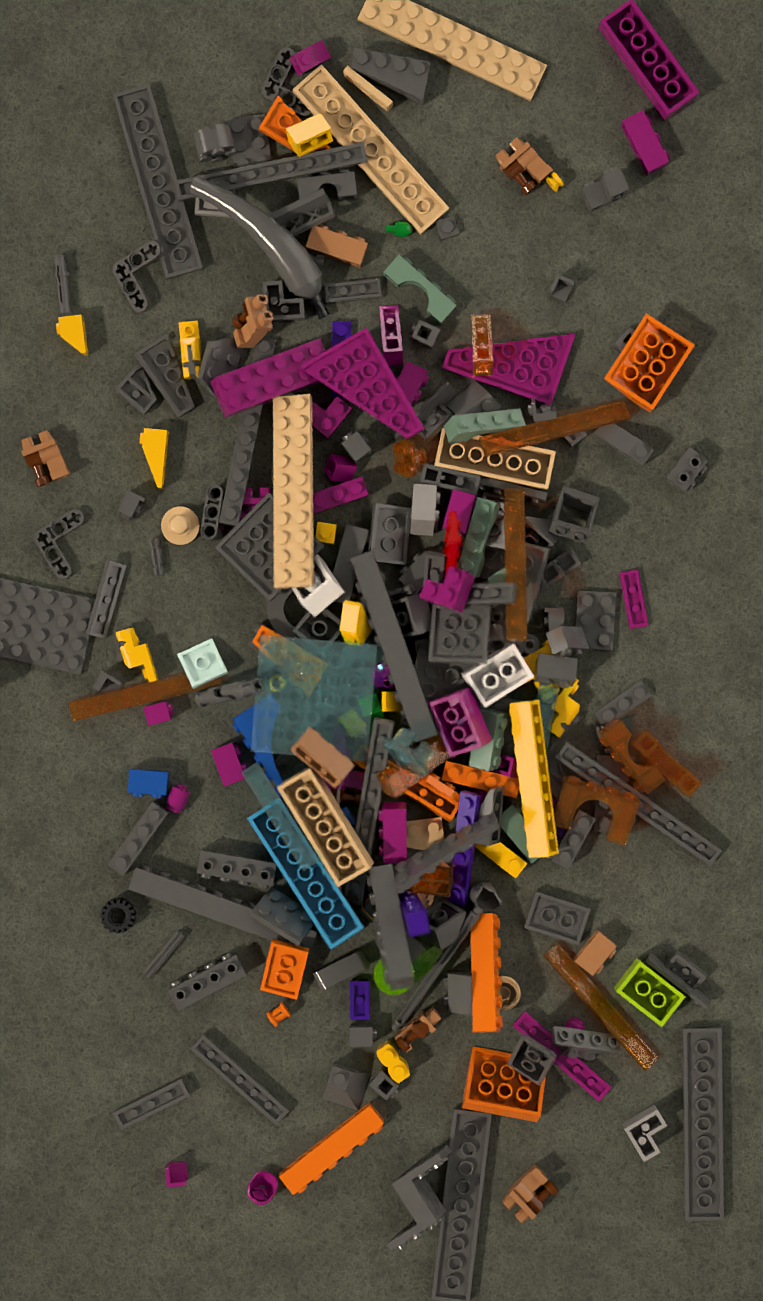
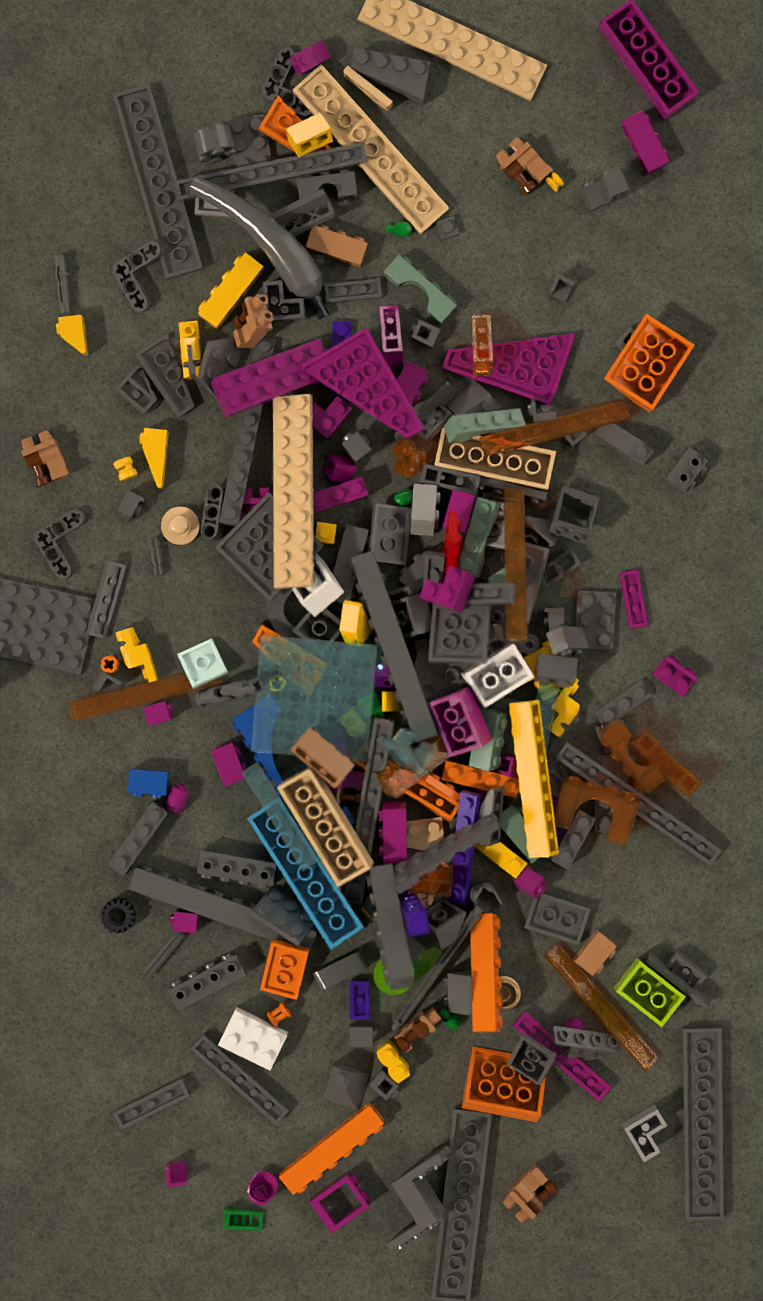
none -> orange bush [101,656,120,673]
none -> yellow wheel [113,456,138,481]
none -> magenta brick [170,910,199,933]
none -> yellow brick [198,252,265,330]
none -> white brick [218,1007,288,1070]
none -> green slope [222,1207,264,1231]
none -> magenta window [310,1171,370,1233]
none -> green cylinder [394,488,413,507]
none -> green cylinder [440,1009,461,1030]
none -> magenta brick [514,866,547,899]
none -> magenta bracket [651,655,698,697]

